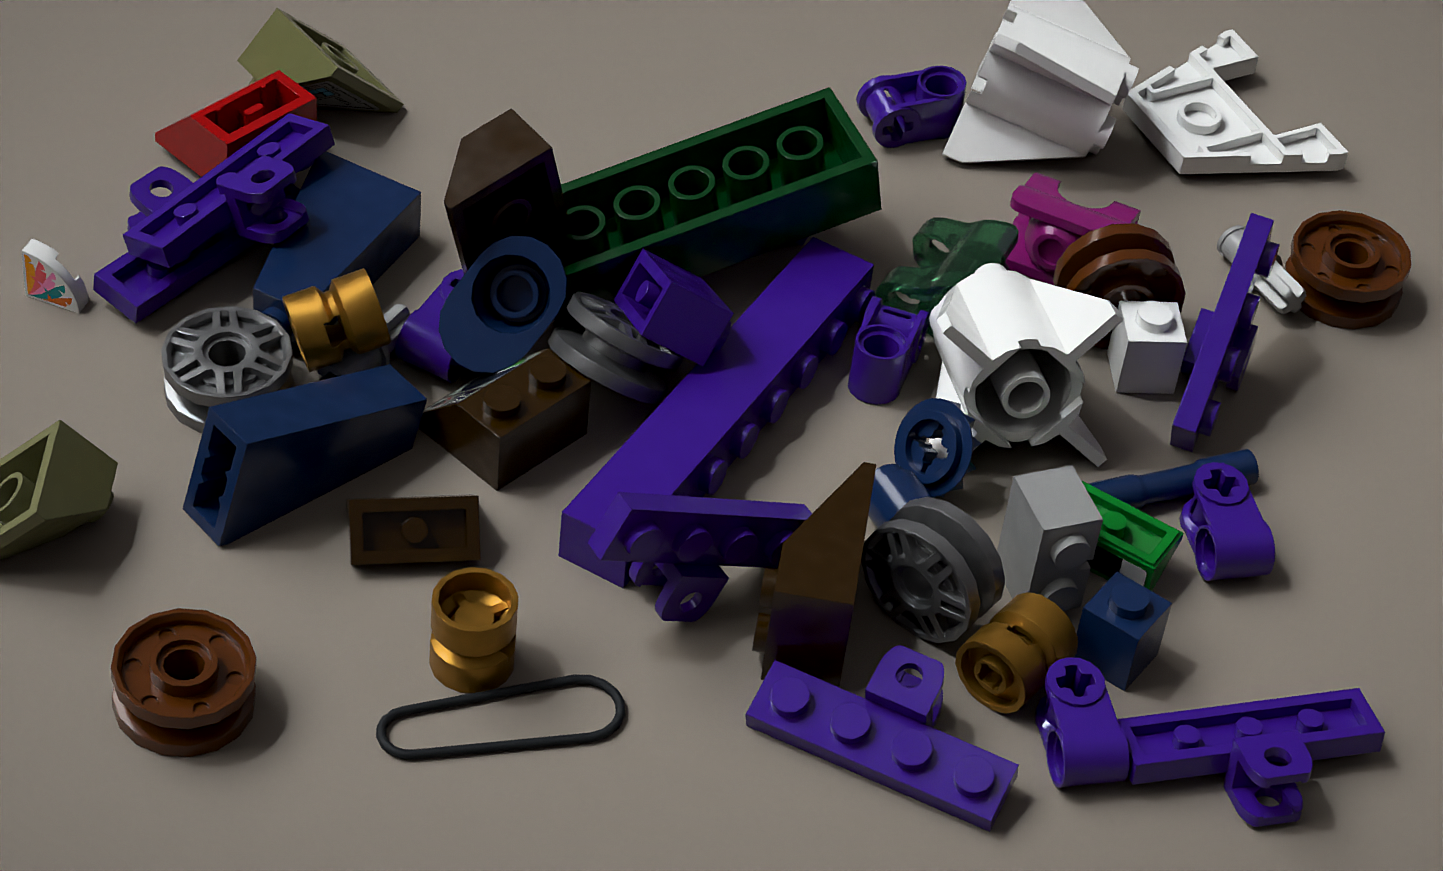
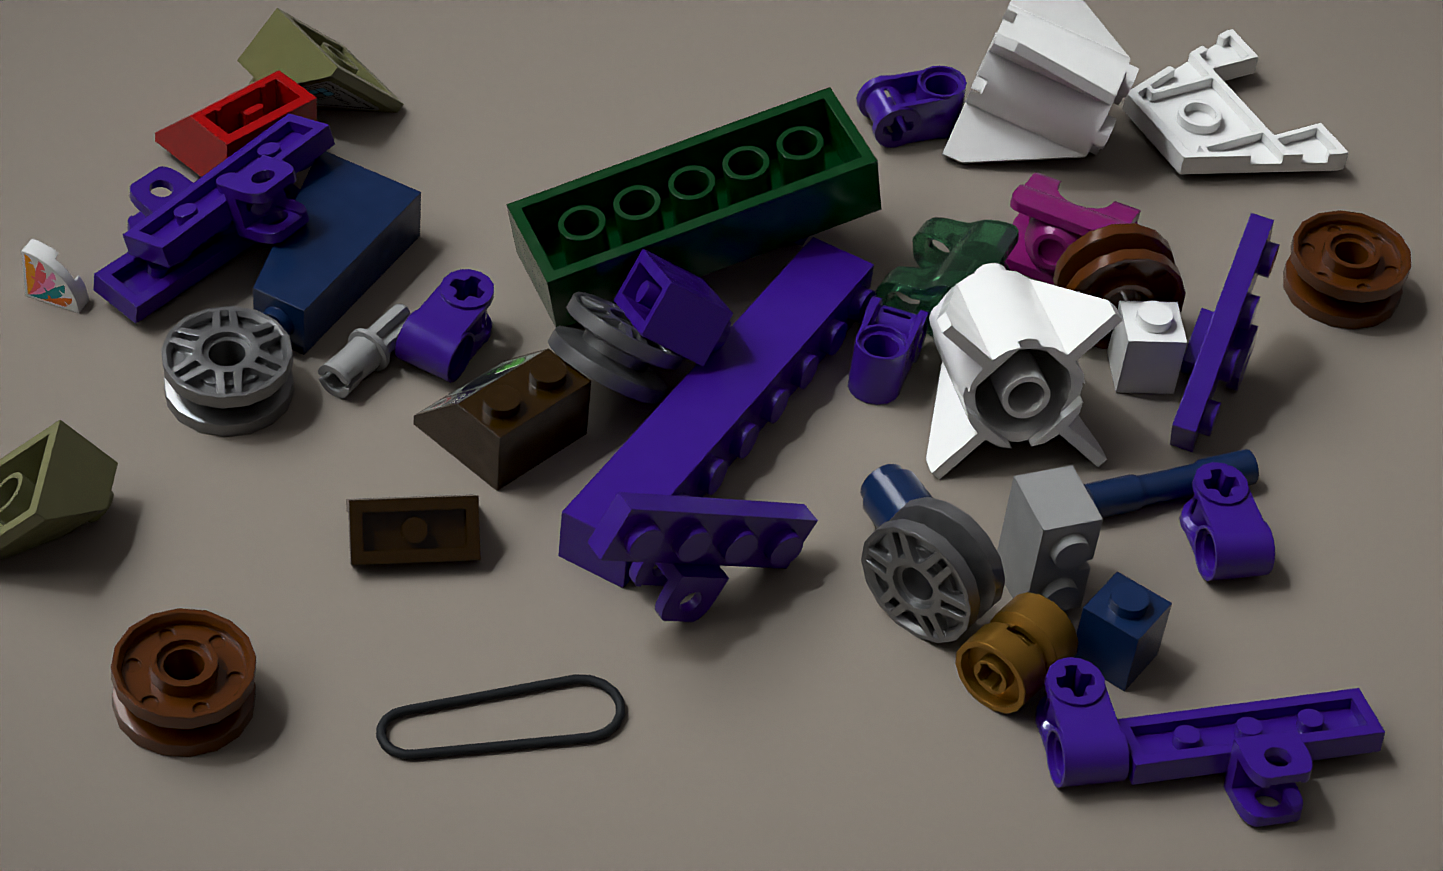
dark blue slope [183,364,427,546] -> none
pearl gold wheel [282,268,391,373] -> none
pearl gold wheel [429,567,519,693] -> none
dark blue piece [439,236,567,373] -> none
dark brown slope [444,108,571,275] -> none
dark purple plate [745,645,1019,832] -> none
dark brown slope [752,462,876,687] -> none
dark blue gear [894,398,982,498] -> none
green slope [1081,480,1184,591] -> none
light grey axle [1217,225,1306,314] -> none

